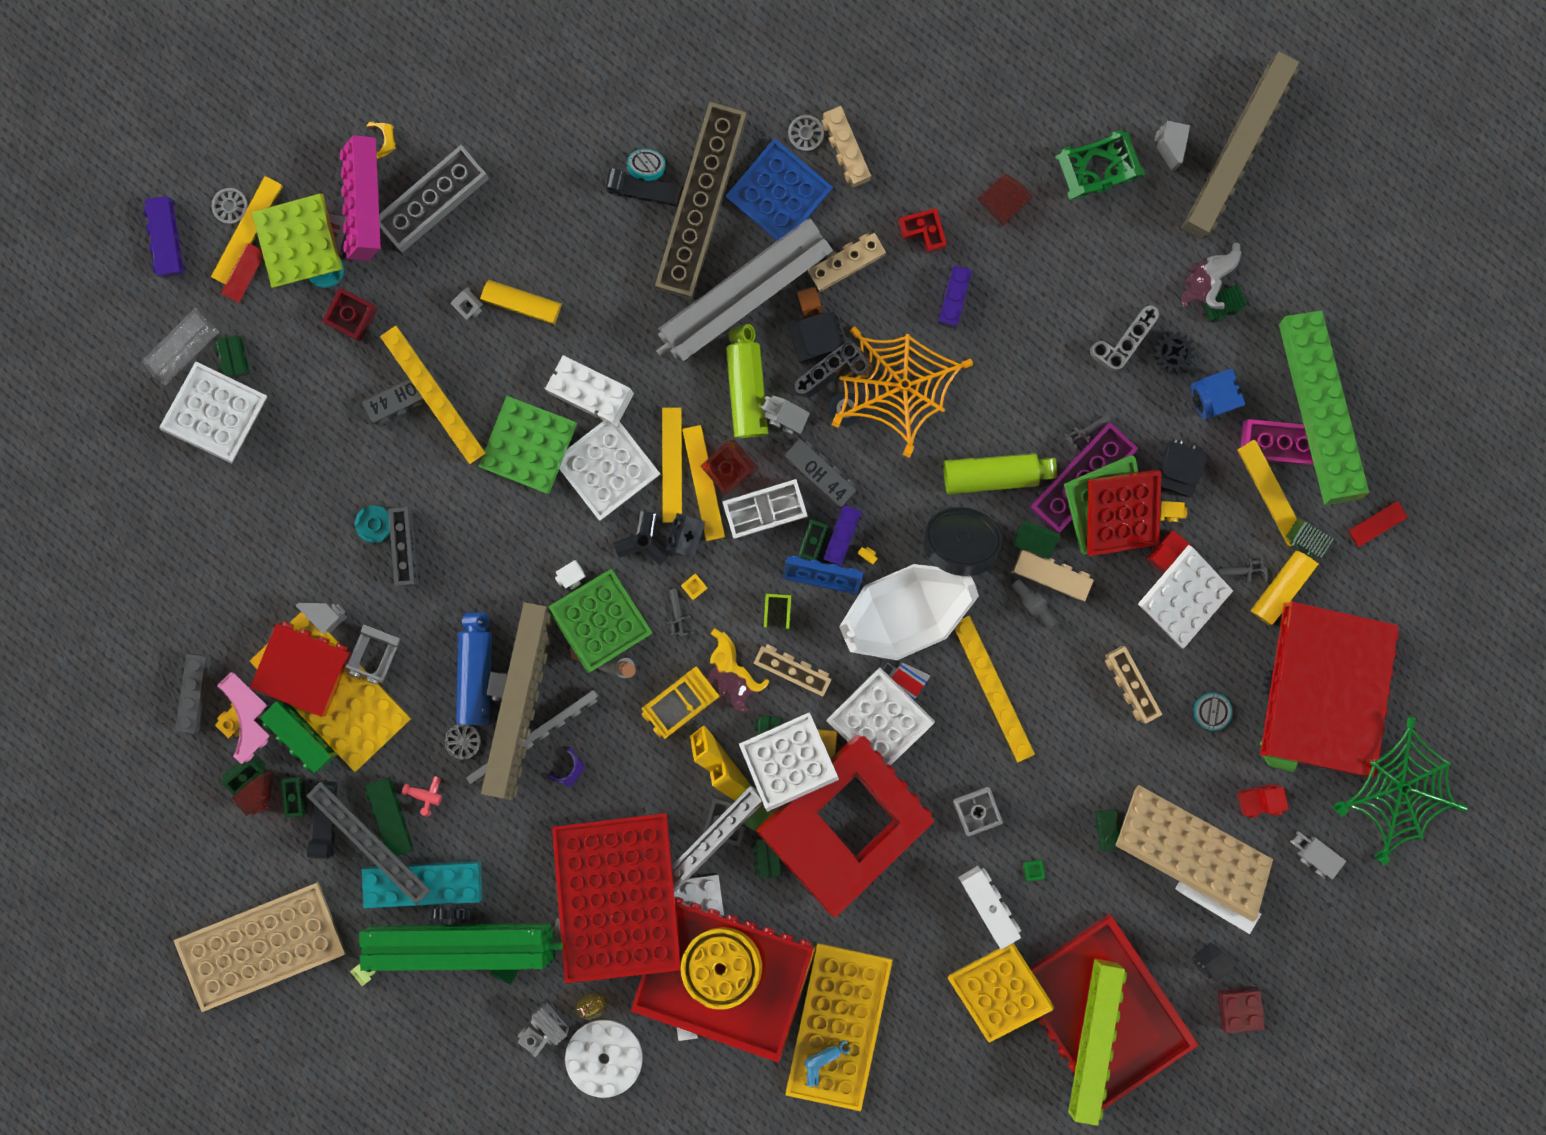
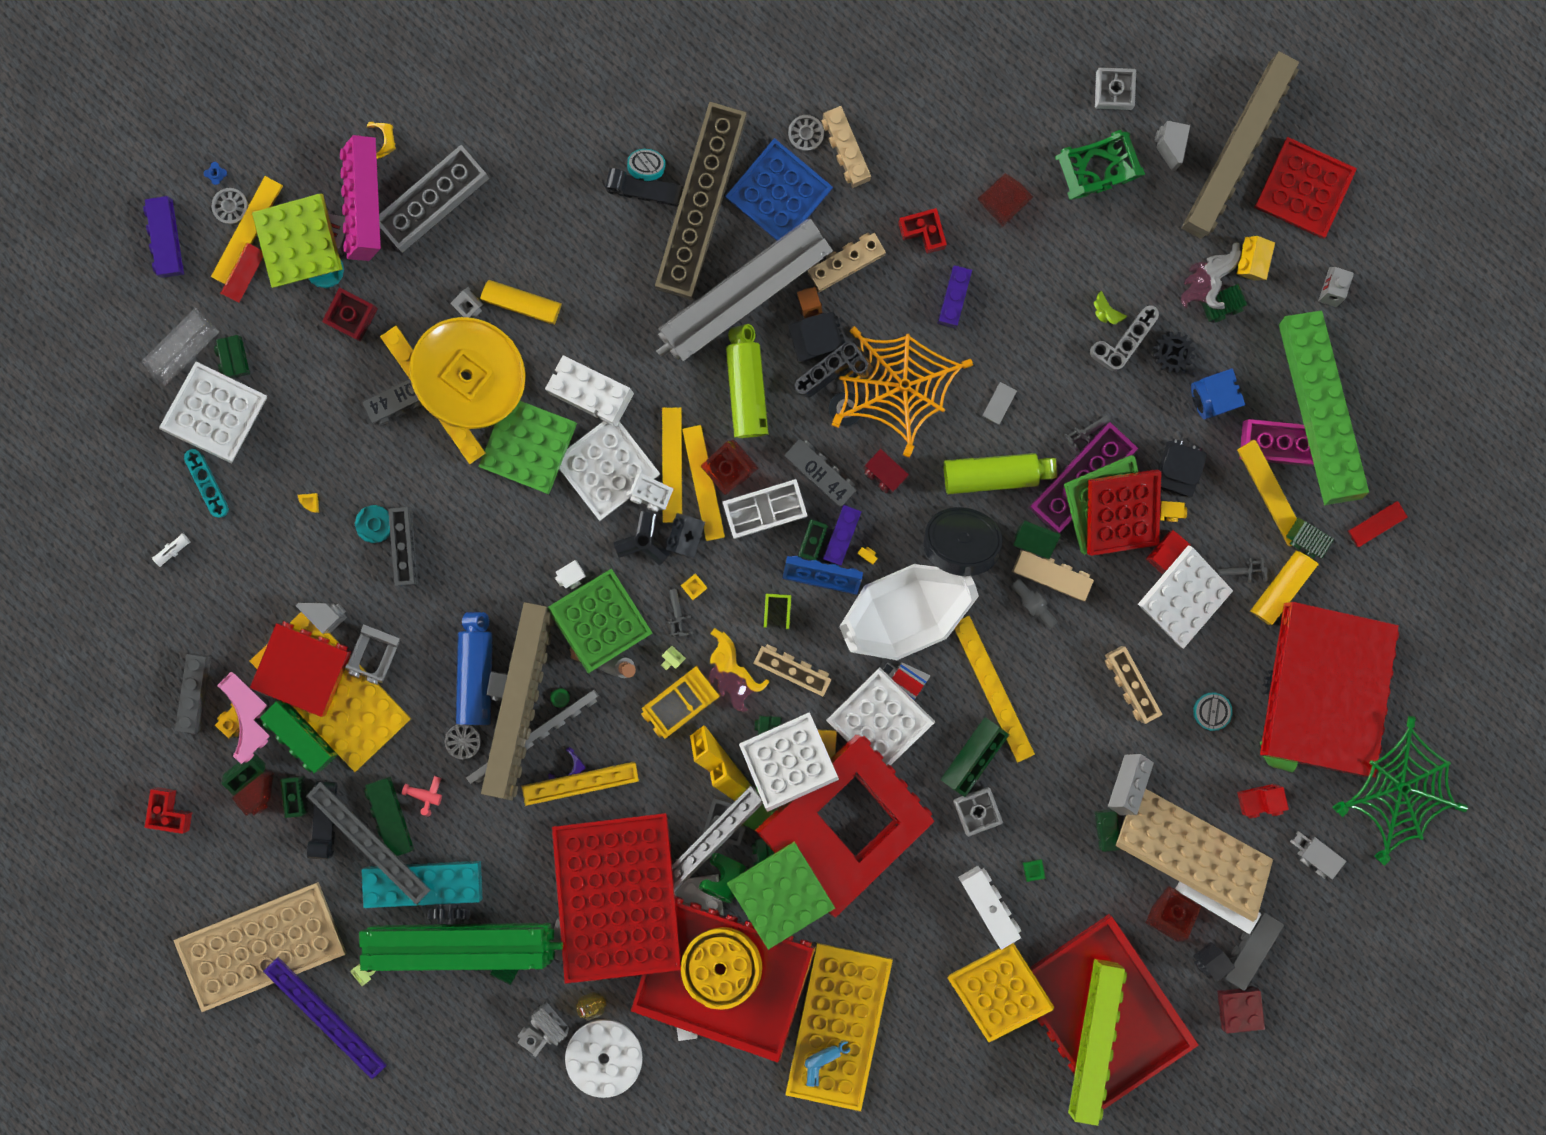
light grey brick [760,396,810,434] -> none
none -> red brick [144,787,192,834]
none -> white pin [152,534,191,567]
none -> teal beam [184,449,229,518]
none -> blue plate [204,162,227,185]
none -> dark purple tile [263,957,387,1079]
none -> yellow tile [298,493,319,513]
none -> yellow dish [410,317,525,429]
none -> yellow tile [521,761,639,806]
none -> green tile [550,688,570,708]
none -> white bracket [626,473,673,512]
none -> yellowish green tile [661,646,686,670]
none -> green piece [699,853,746,903]
none -> bright green plate [727,841,835,950]
none -> dark red brick [863,448,909,493]
none -> dark green brick [940,717,1010,797]
none -> light grey tile [982,382,1017,425]
none -> lime animal [1094,291,1127,324]
none -> light grey brick [1095,68,1136,110]
none -> light grey brick [1108,754,1154,815]
none -> clear red slope [1145,886,1202,942]
none -> dark grey brick [1223,910,1284,991]
none -> yellow brick [1237,236,1275,280]
none -> red plate [1254,137,1357,239]
none -> light grey torso [1318,267,1354,307]

